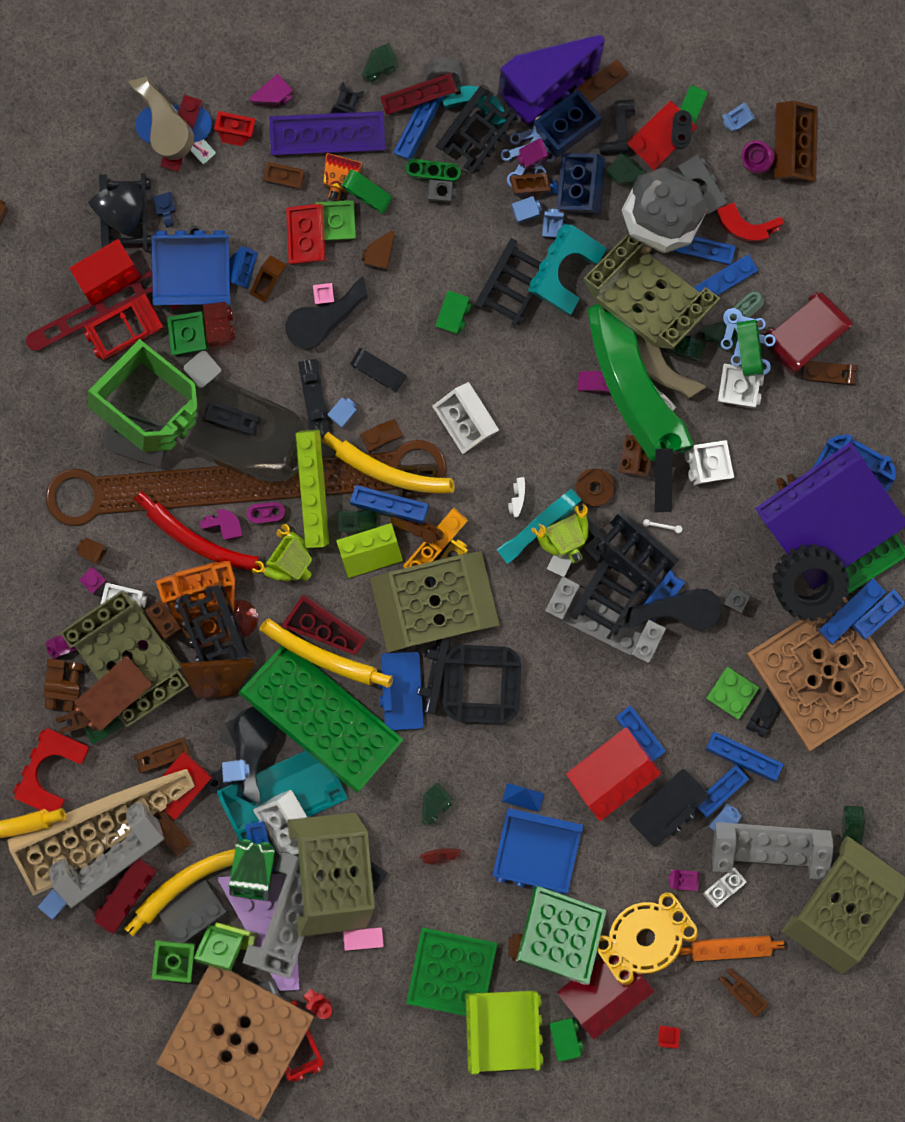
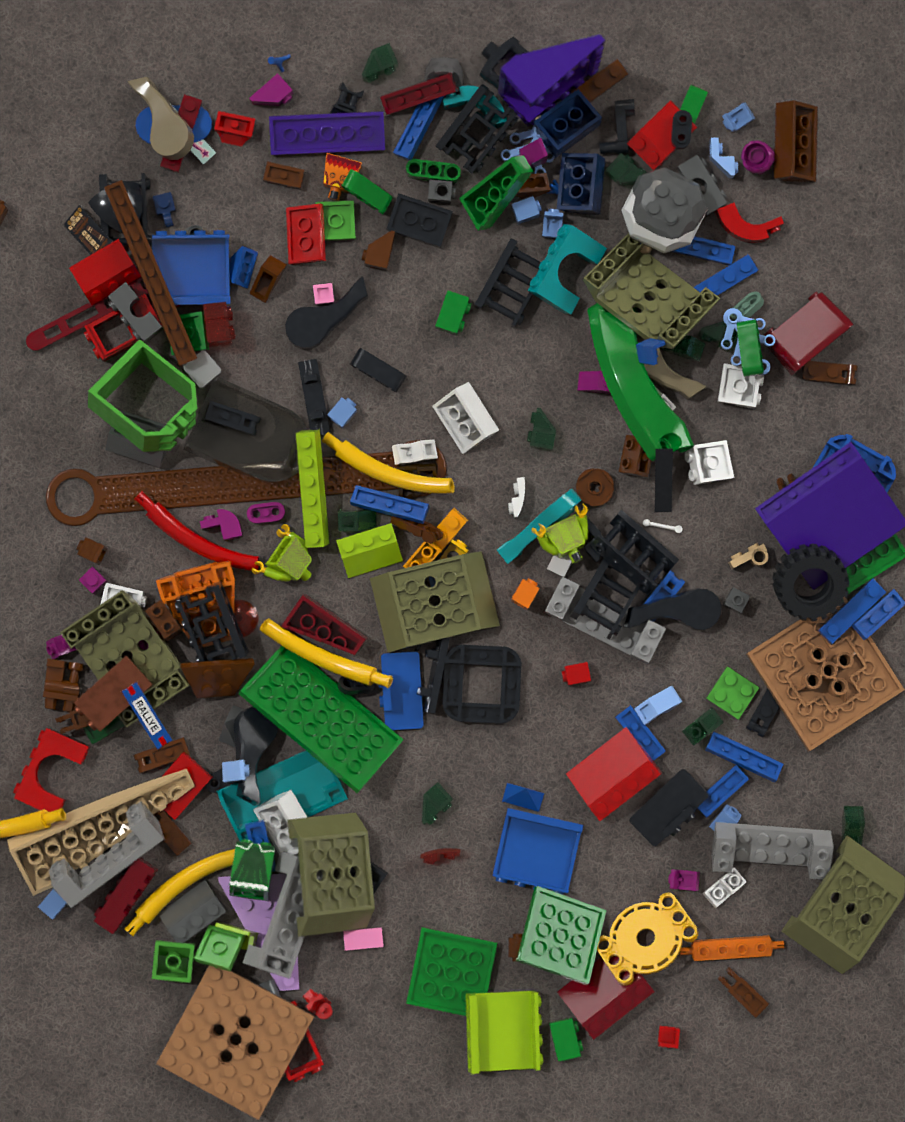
reddish brown slope [360,419,403,453] -> none
none -> black sticker [64,205,112,255]
none -> reddish brown plate [104,180,197,366]
none -> dark grey arch [108,282,163,344]
none -> sticker [122,682,172,749]
none -> blue bar [268,54,291,72]
none -> black plate [338,676,376,695]
none -> black plate [386,193,453,248]
none -> white slope [392,440,438,465]
none -> green wedge [459,155,533,231]
none -> black connector [479,37,528,90]
none -> orange brick [511,578,540,610]
none -> clear green slope [527,408,556,451]
none -> red brick [561,662,591,686]
none -> light blue slope [635,686,682,725]
none -> blue panel [636,338,665,365]
none -> clear green slope [682,707,724,746]
none -> light blue slope [710,138,738,178]
none -> tan plate [728,543,768,569]

